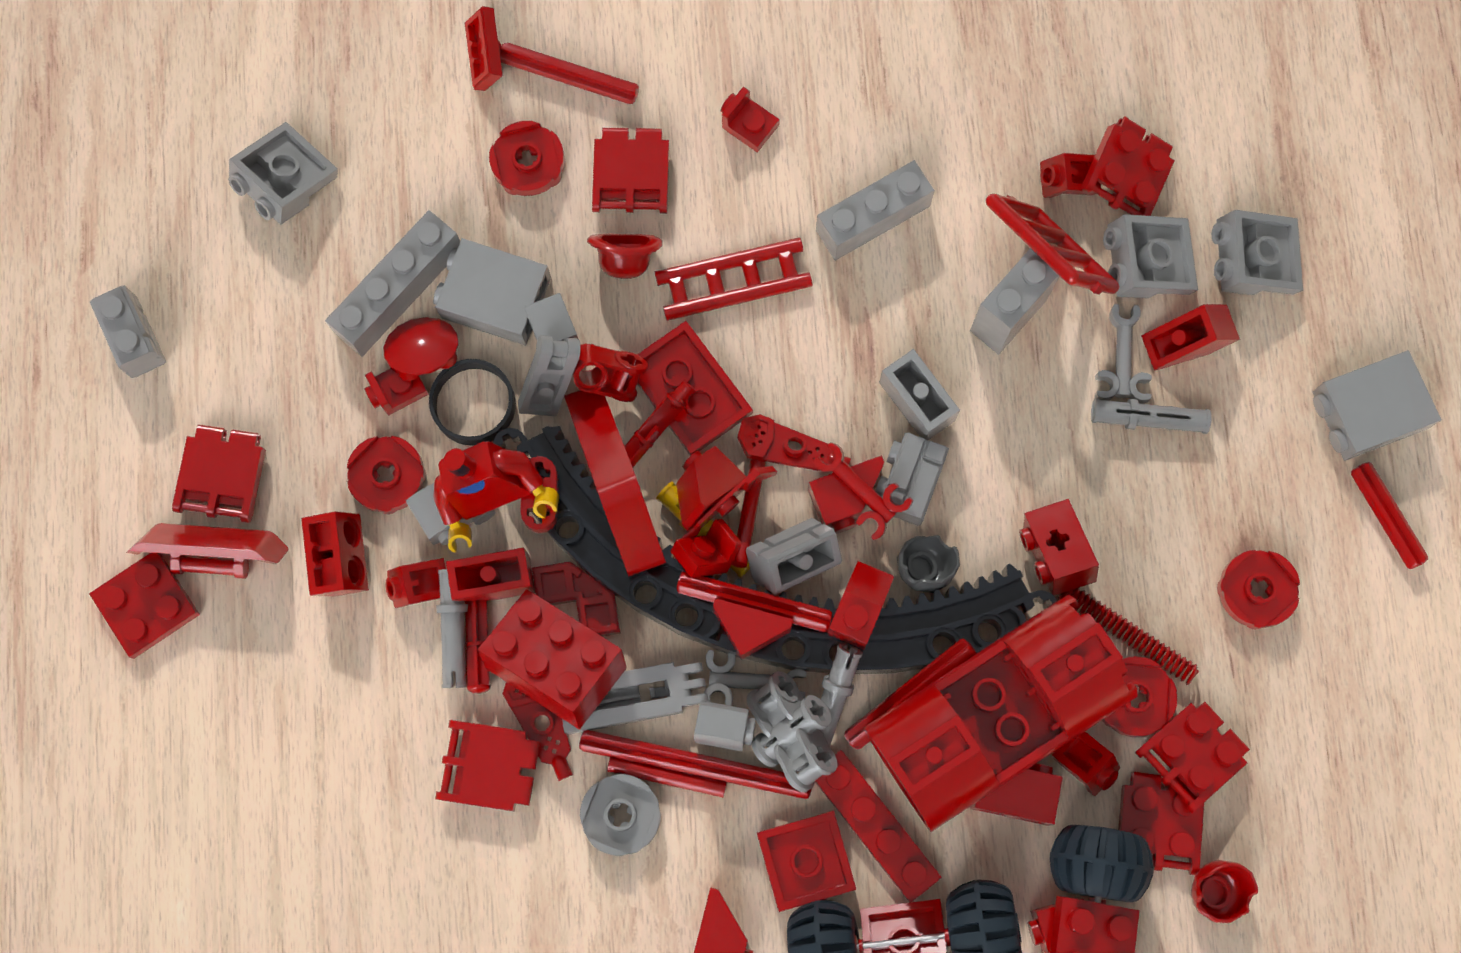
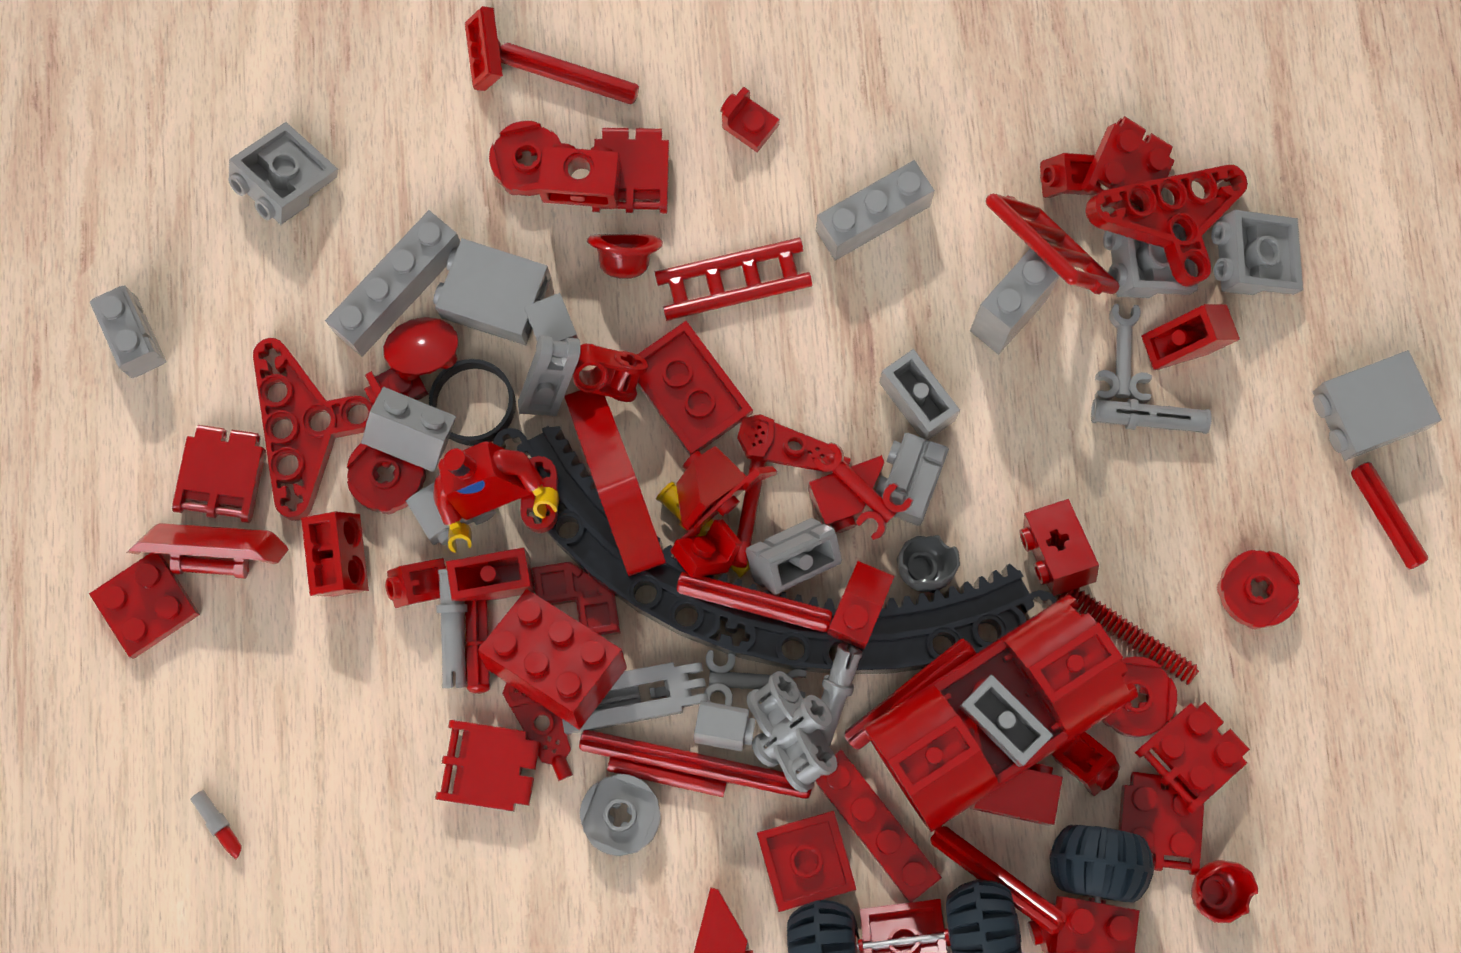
red piece [624,380,695,468] -> none
red slope [713,598,793,660] -> none
none -> light grey piece [190,790,242,860]
none -> red beam [253,338,373,521]
none -> light grey brick [361,387,456,472]
none -> red brick [538,143,621,208]
none -> red axle [930,826,1067,934]
none -> light grey brick [959,675,1053,767]
none -> red beam [1085,165,1248,287]

